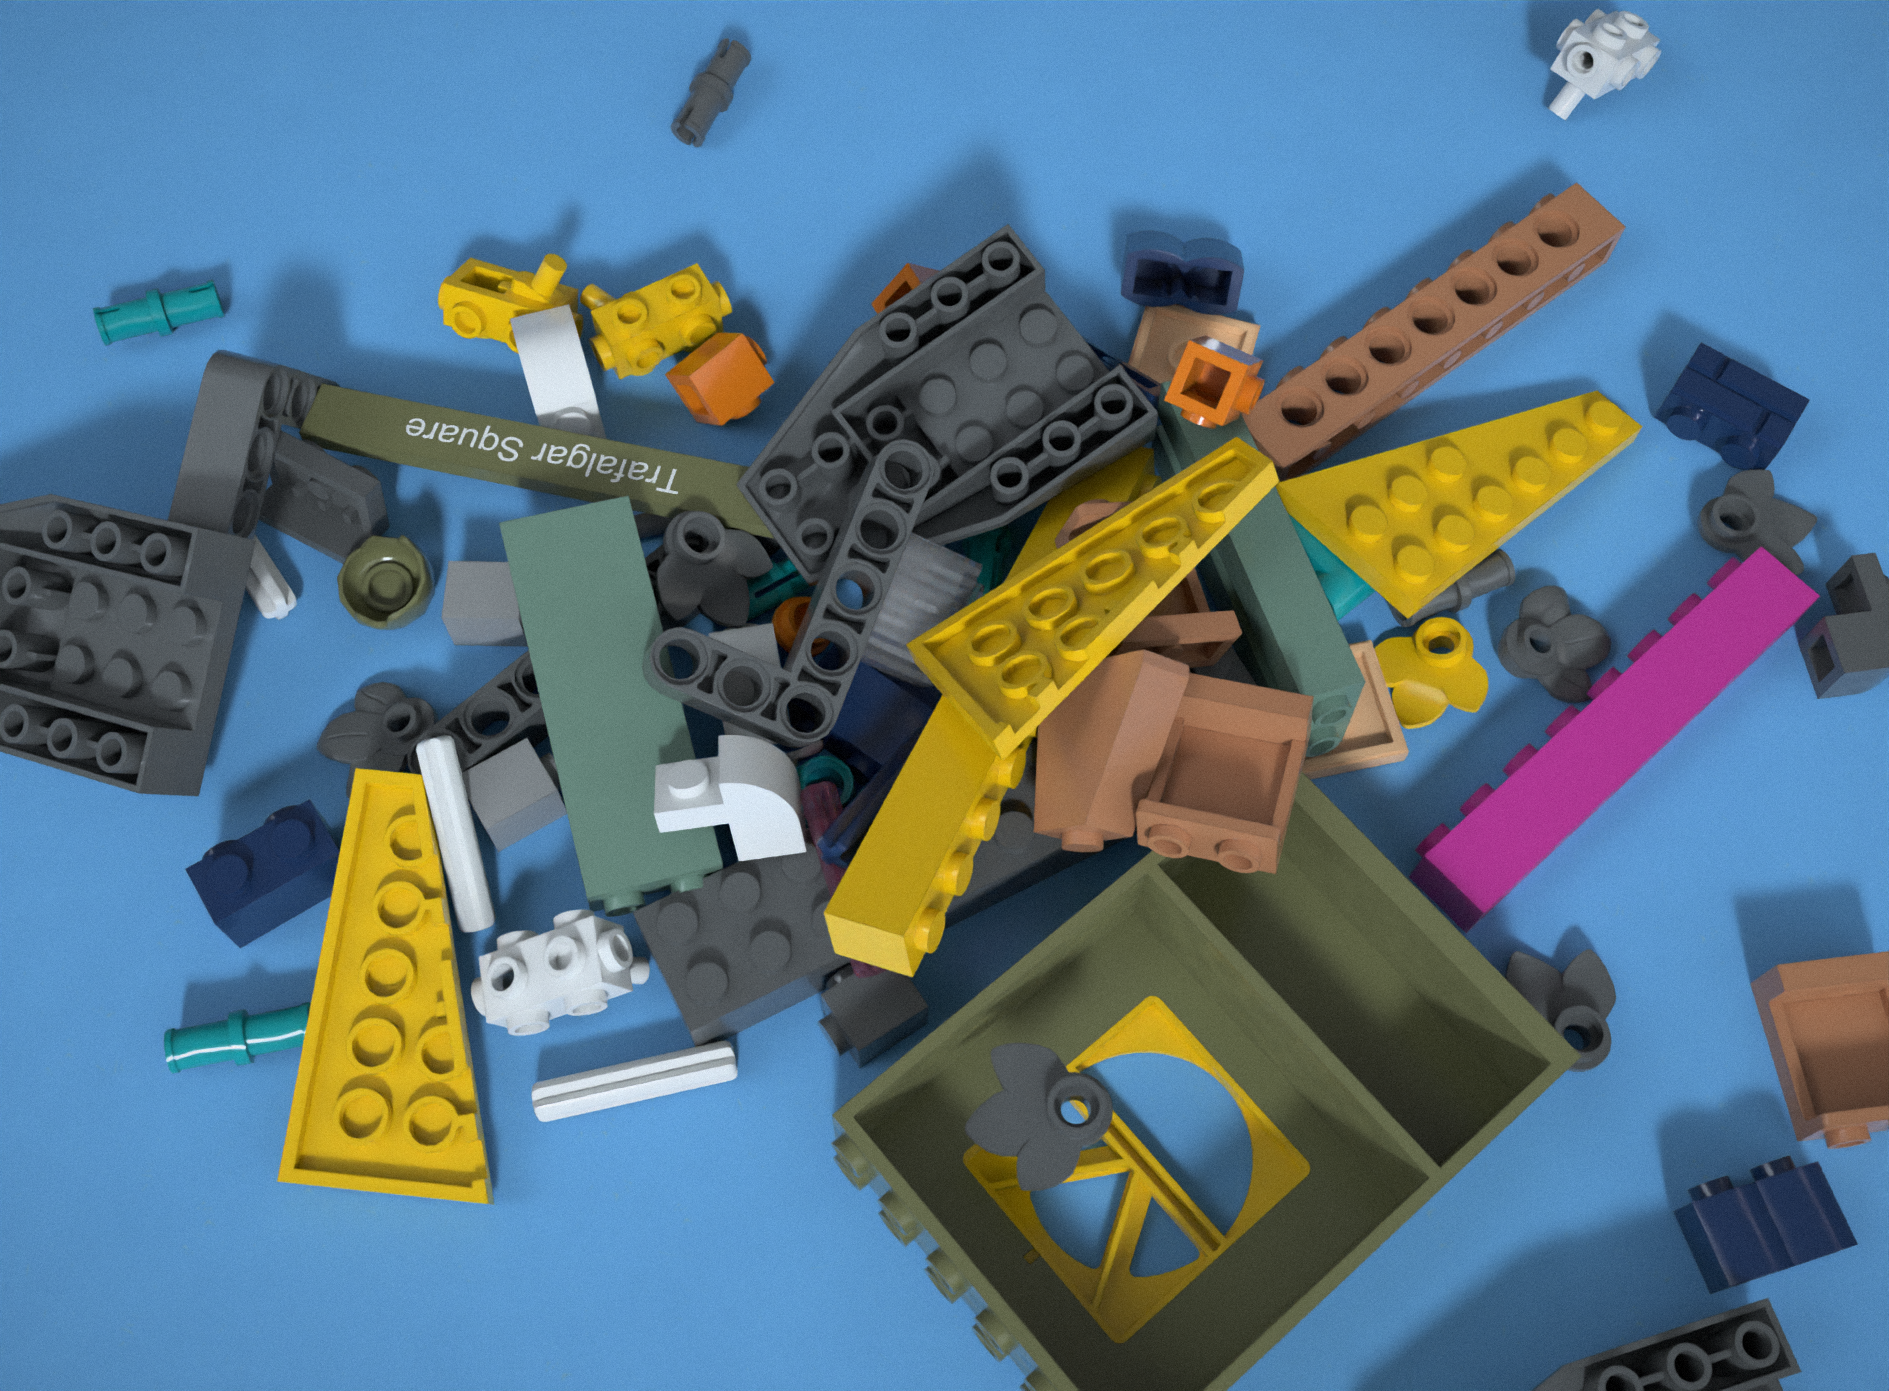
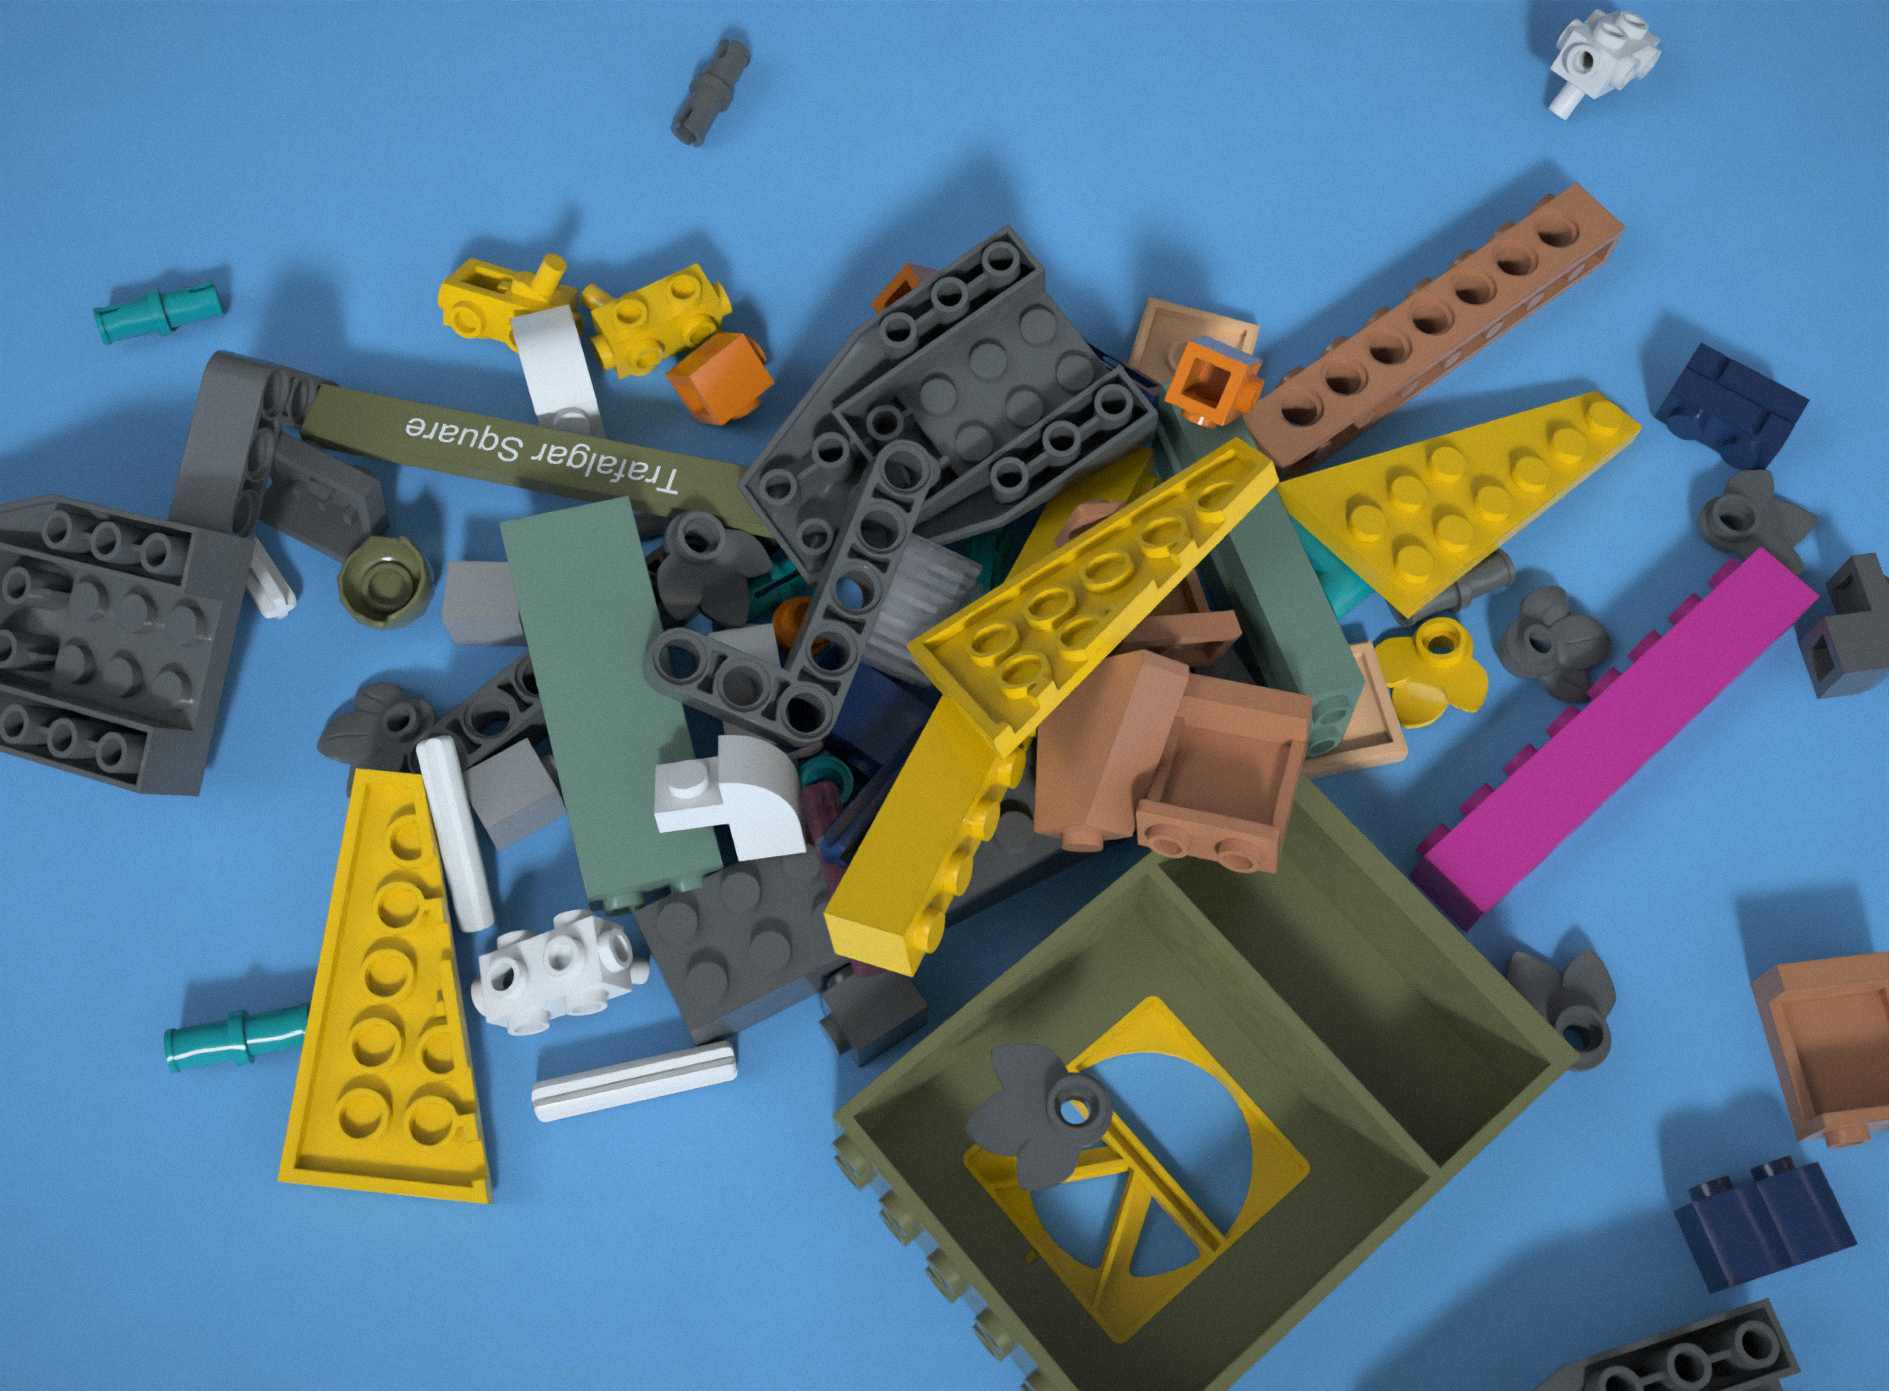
dark blue brick [185,799,341,948] -> none
dark blue brick [1121,230,1245,315] -> none

